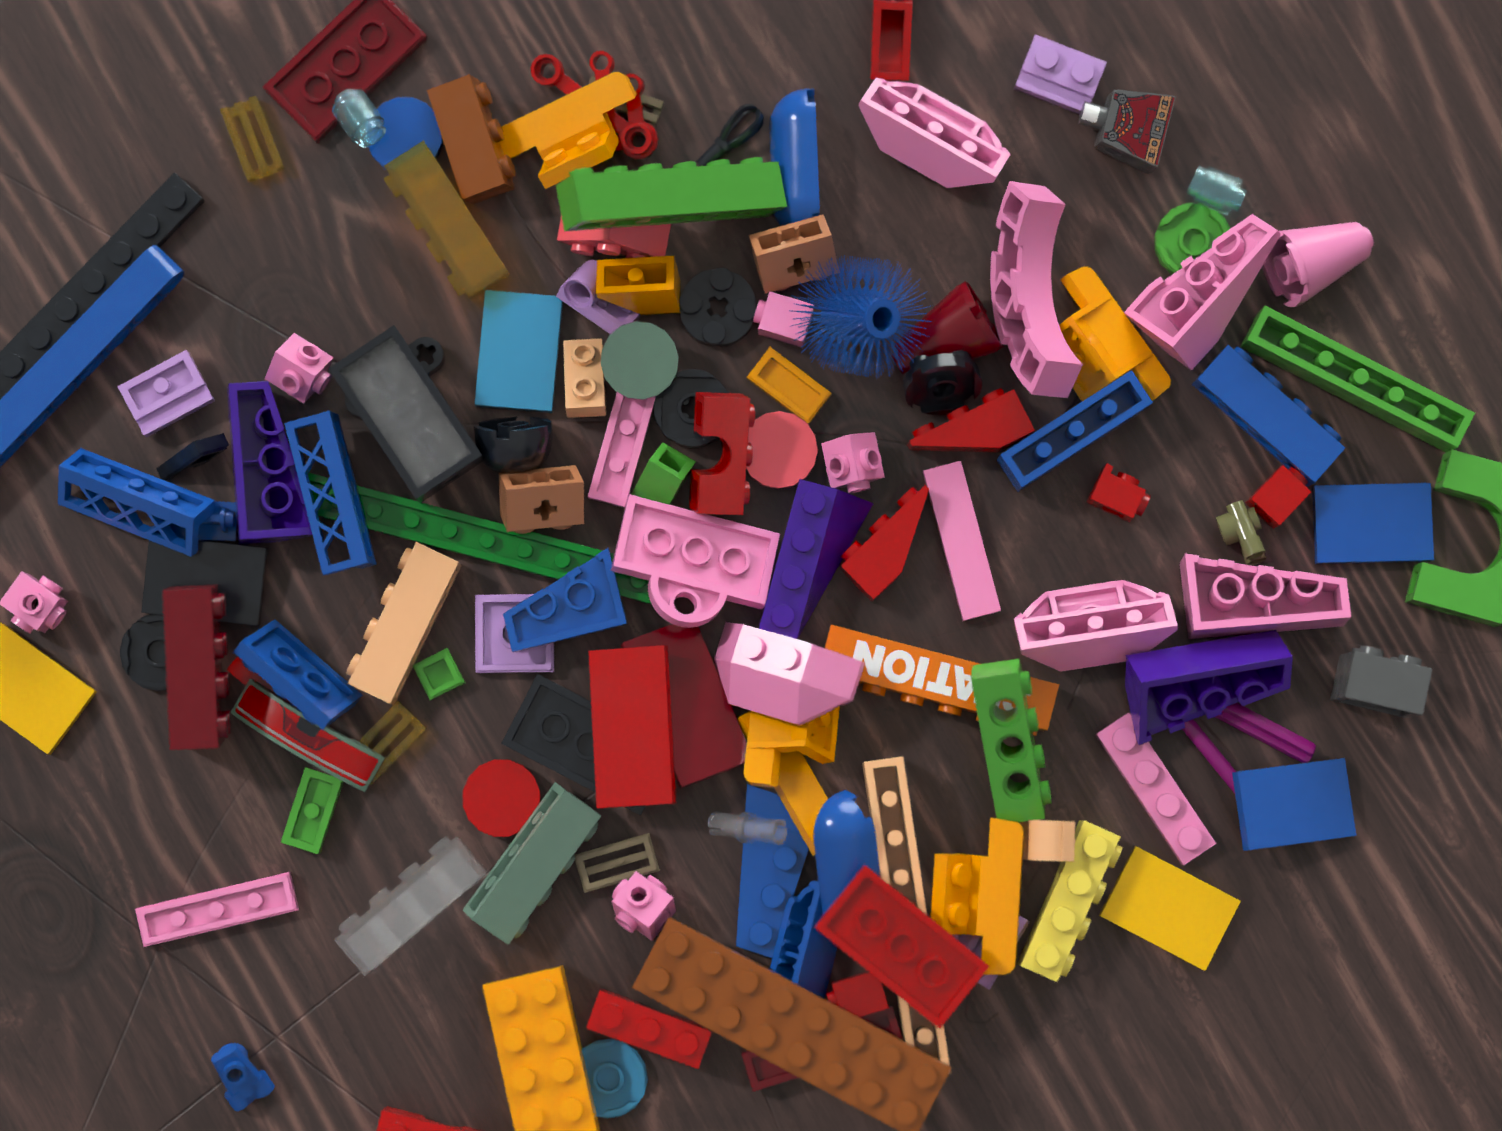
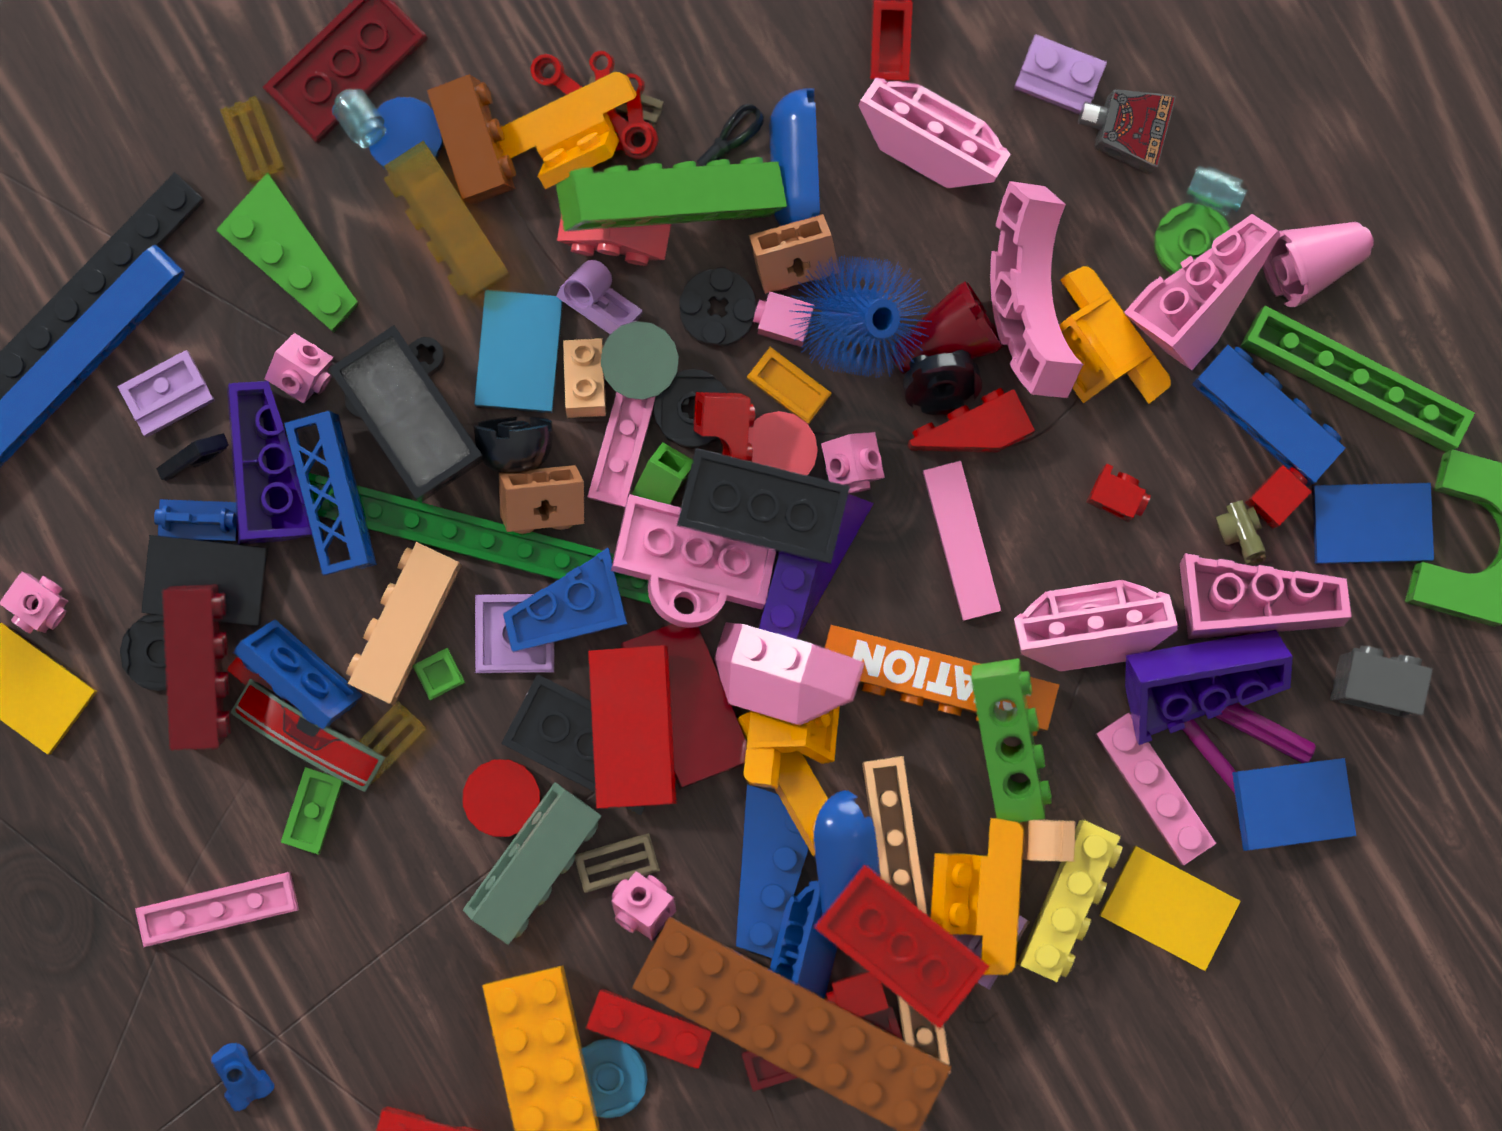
blue fence [58,448,215,557] -> none
clear brick [334,836,489,976] -> none
light orange slope [596,256,680,315] -> none
clear pin [708,811,787,845] -> none
red slope [840,485,929,602] -> none
blue brick [997,370,1153,492] -> none
none -> bright green wing [216,172,359,333]
none -> black plate [677,448,850,564]

